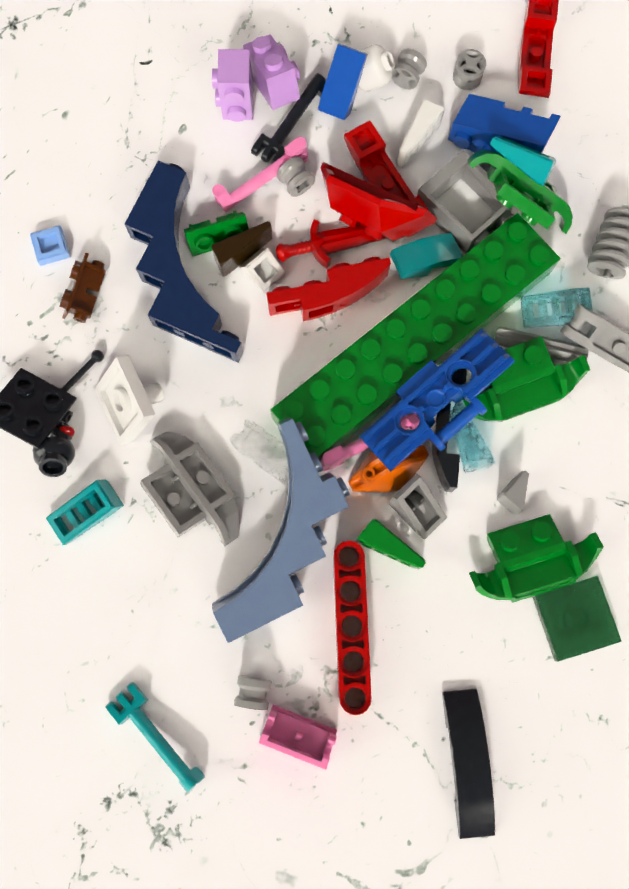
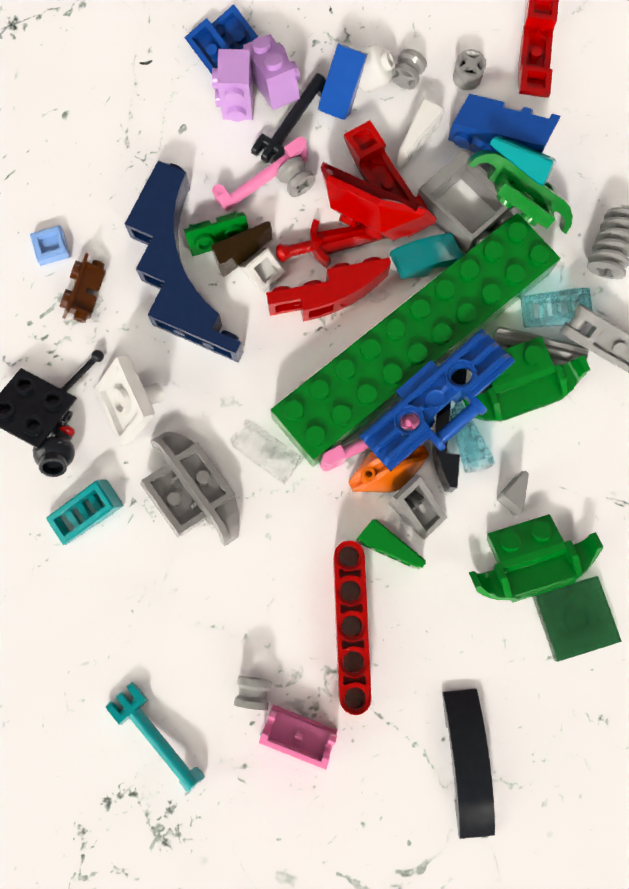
sand blue arch [212,417,350,643] -> none
none -> blue slope [184,4,258,74]

